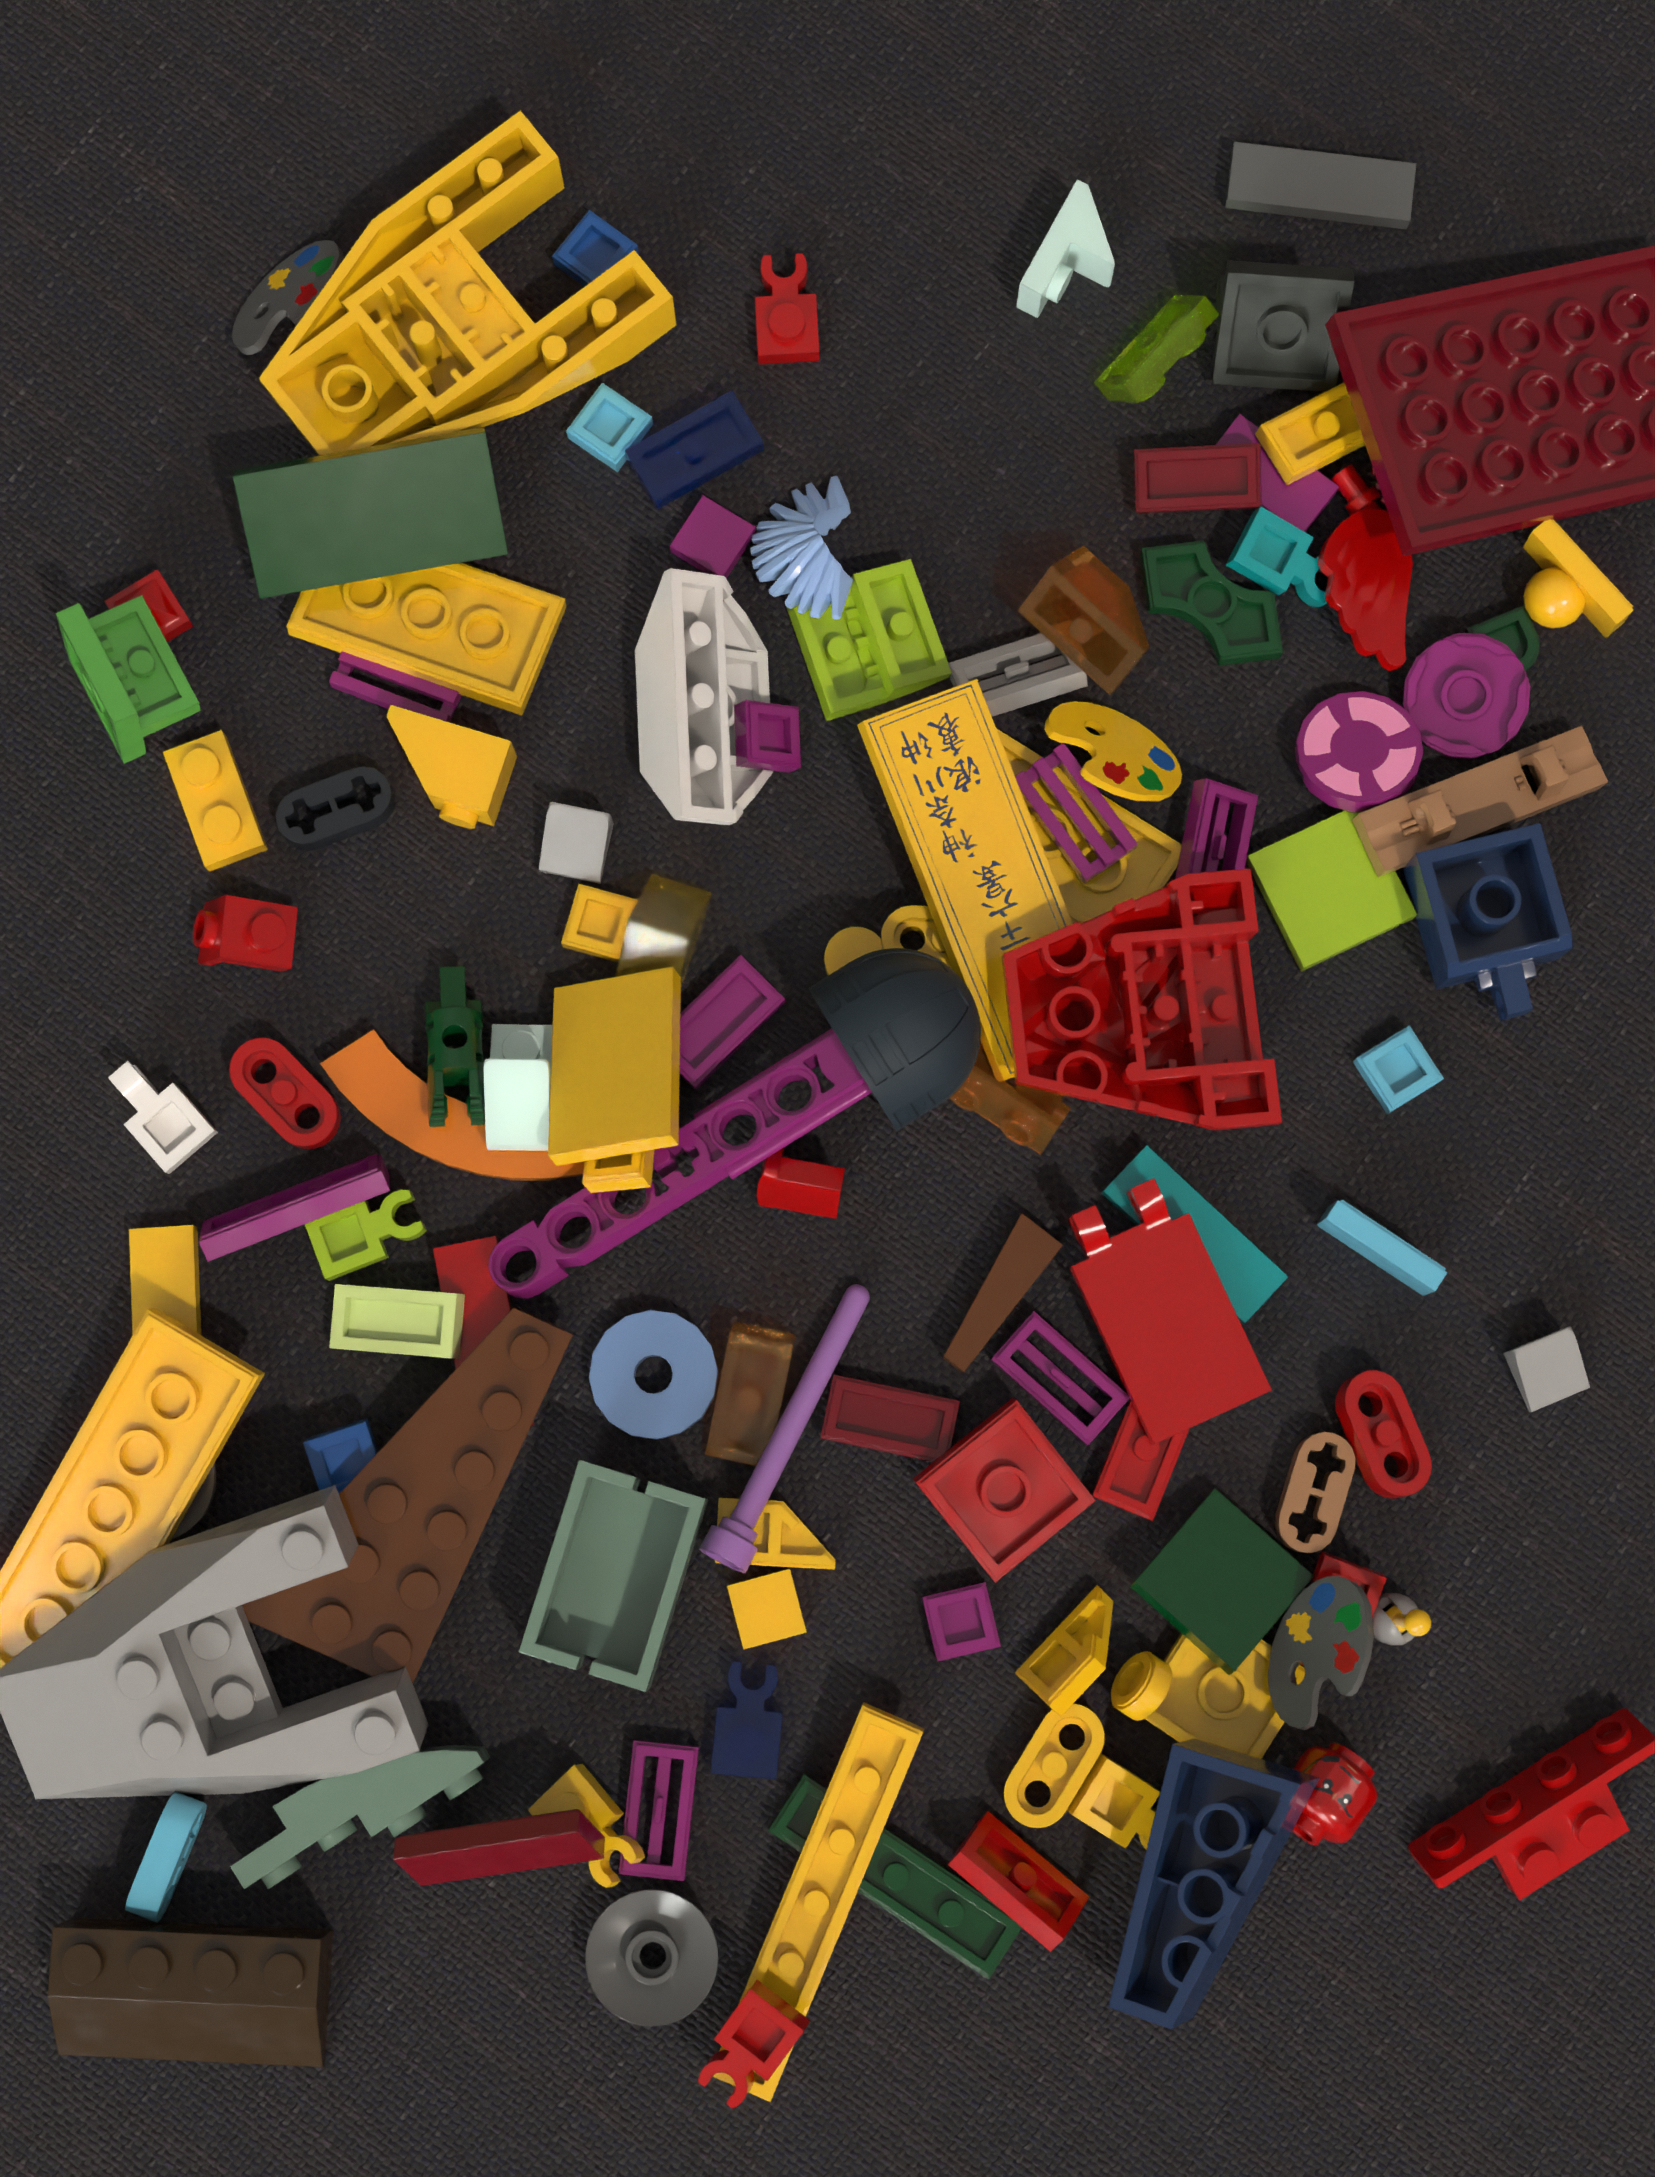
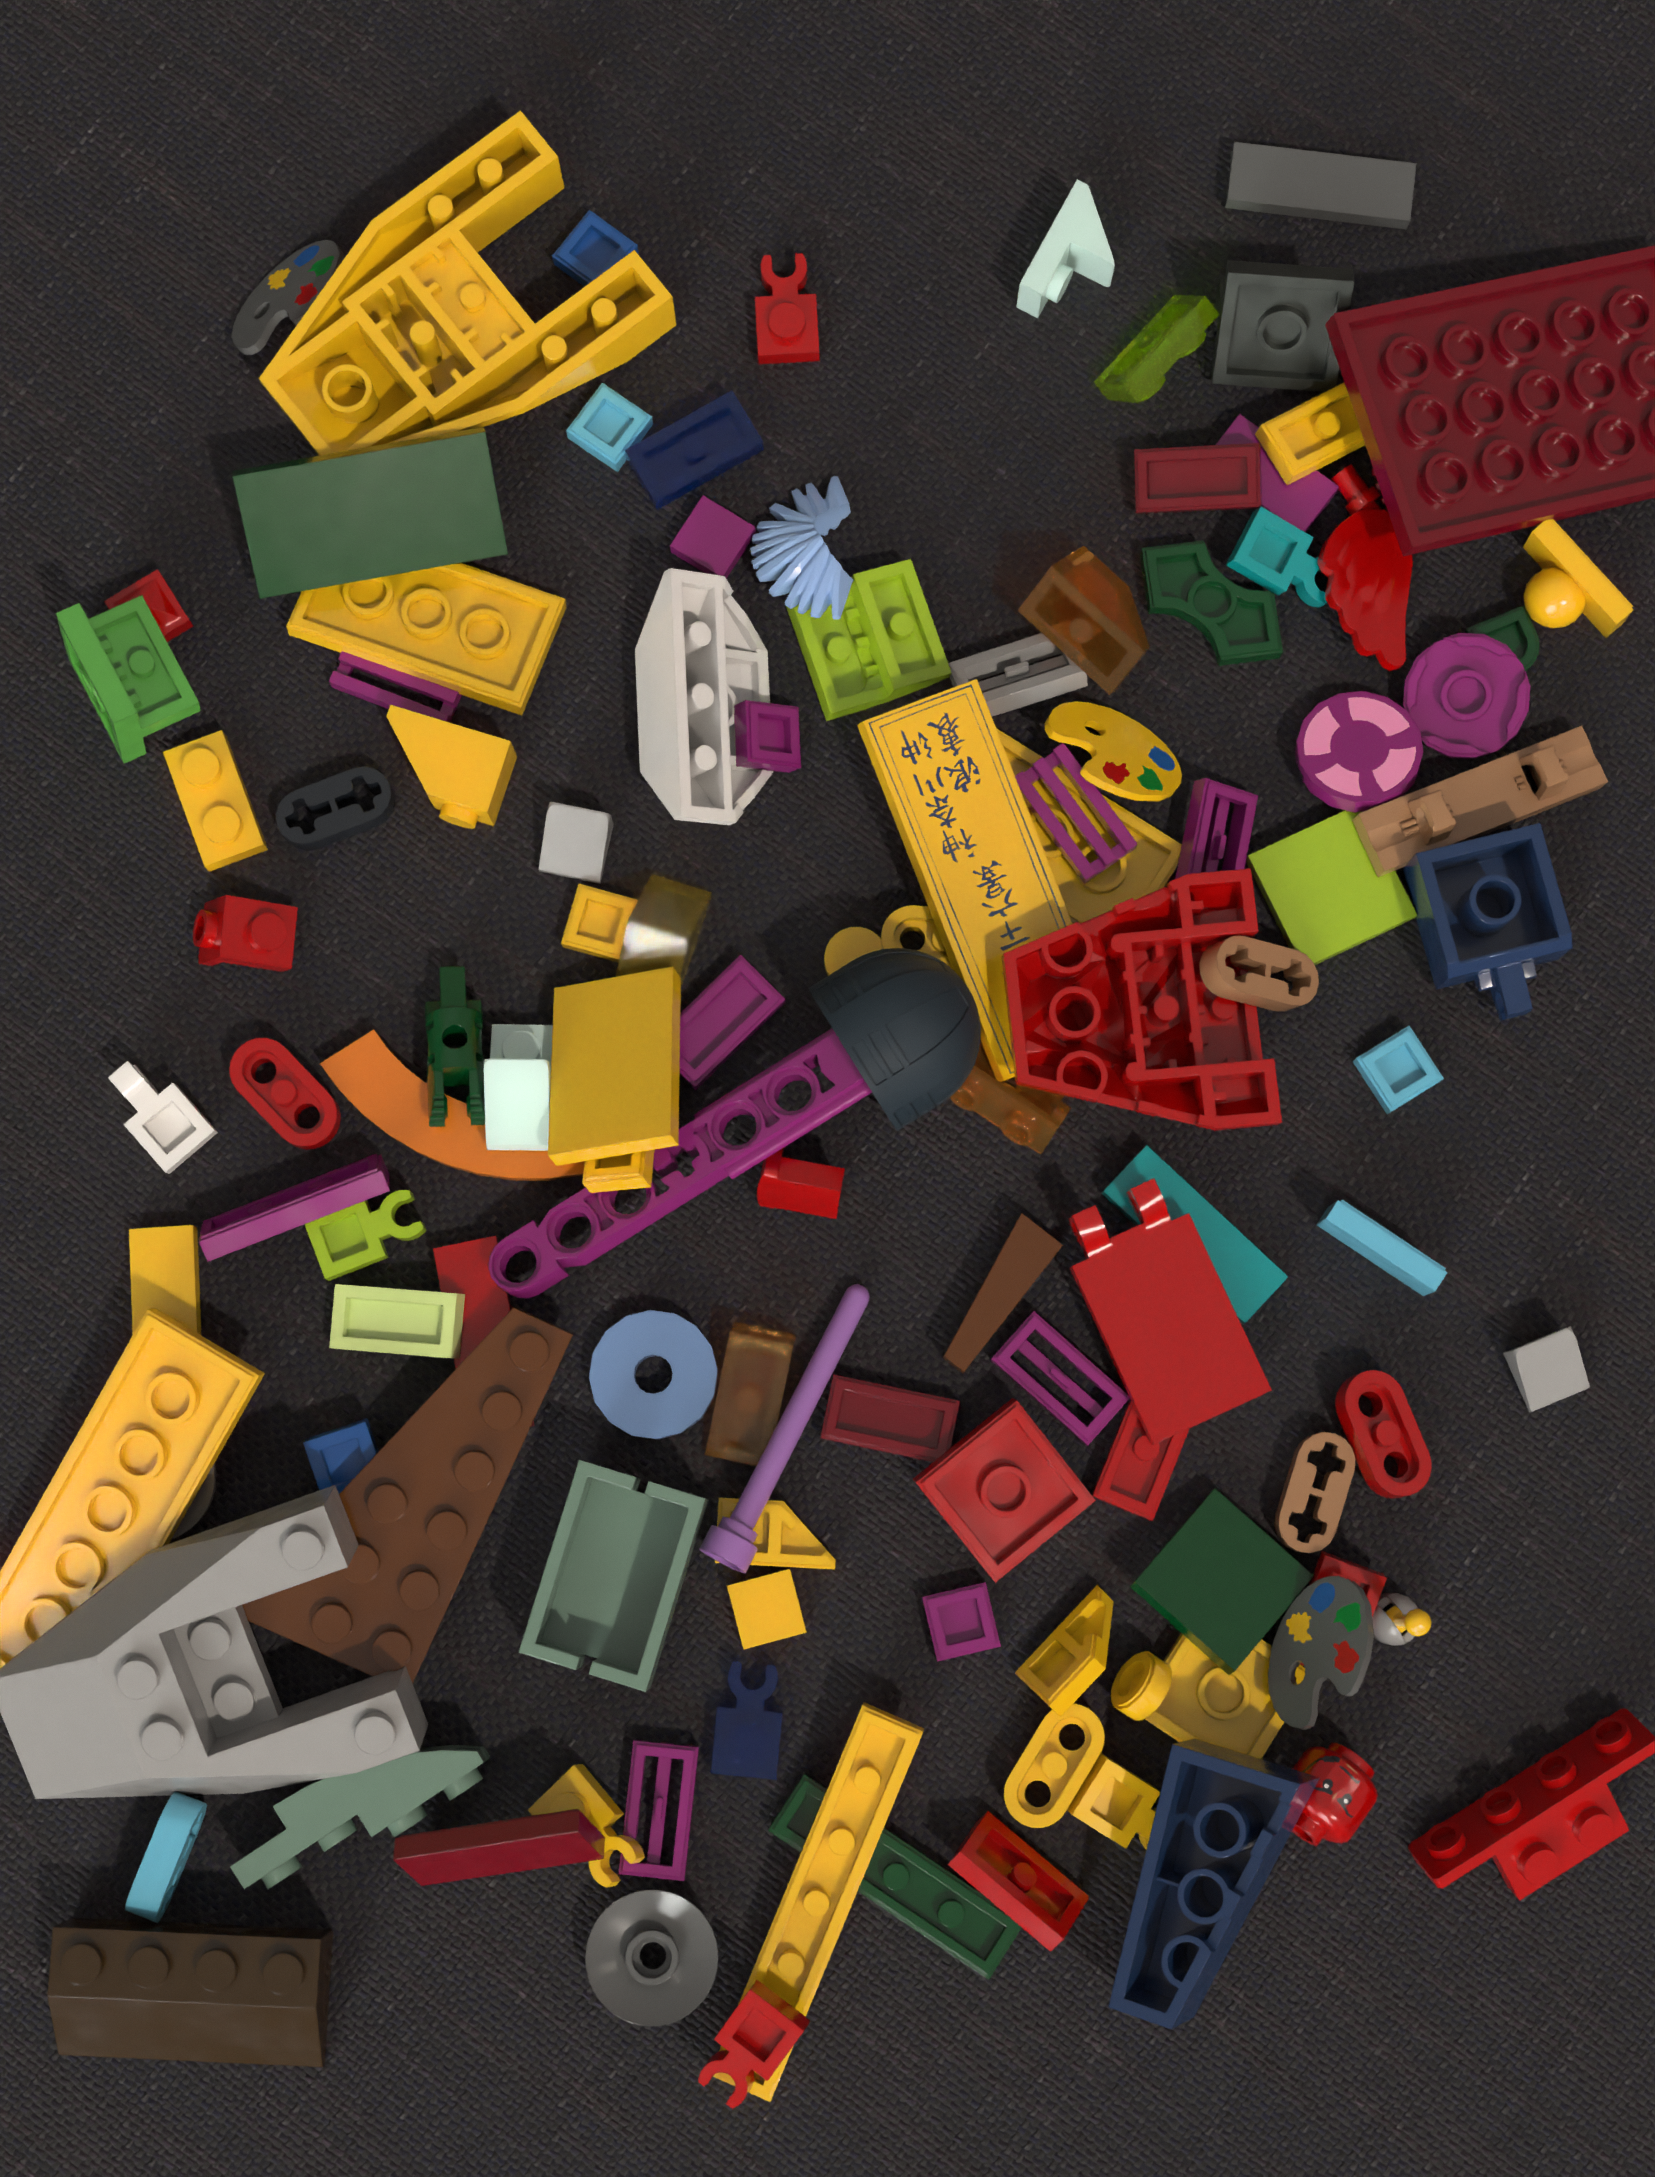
none -> medium nougat beam [1199,936,1319,1011]

